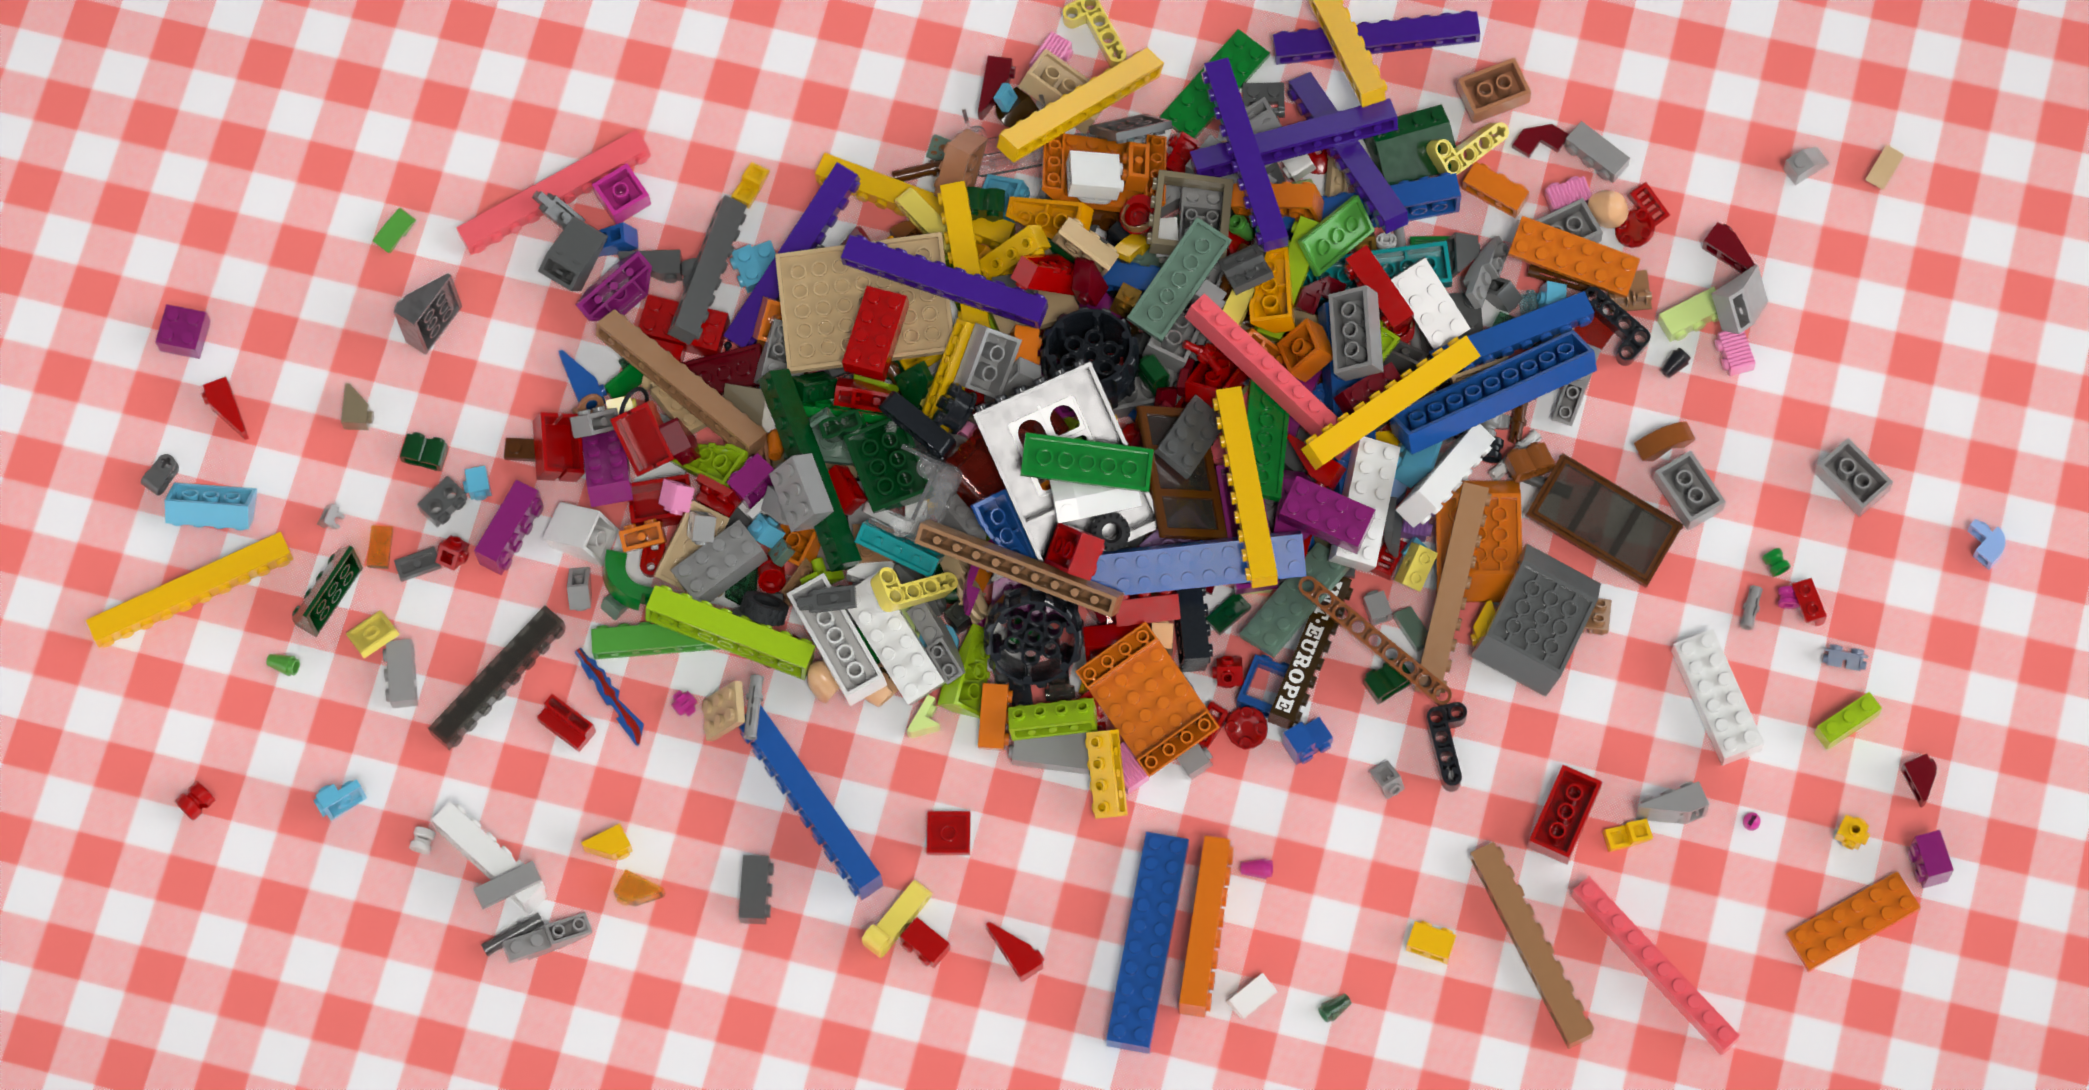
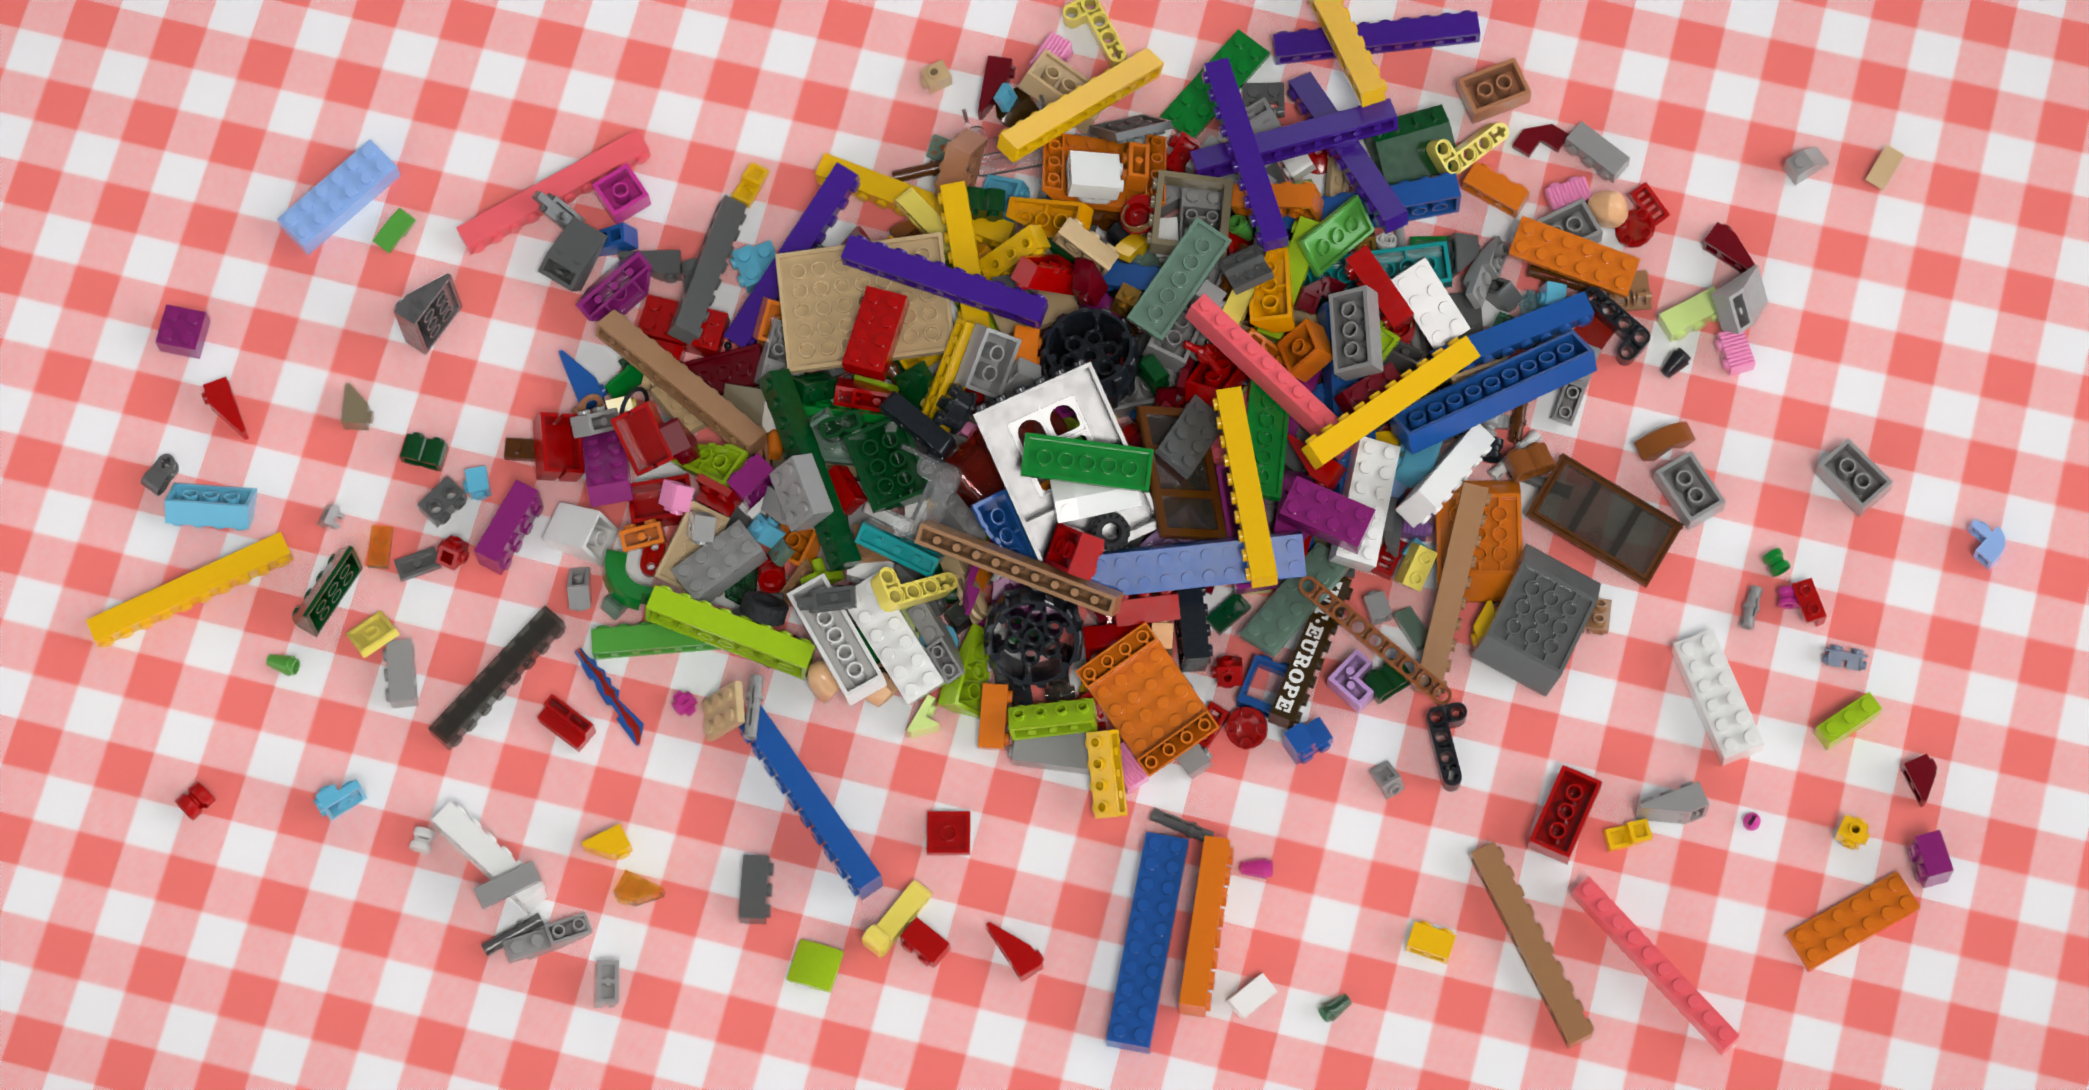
none -> light blue brick [277,139,401,255]
none -> light grey hinge [594,960,619,1008]
none -> lime slope [786,939,844,993]
none -> tan brick [919,59,952,95]
none -> dark grey pin [1150,808,1214,842]
none -> lavender brick [1327,649,1374,714]

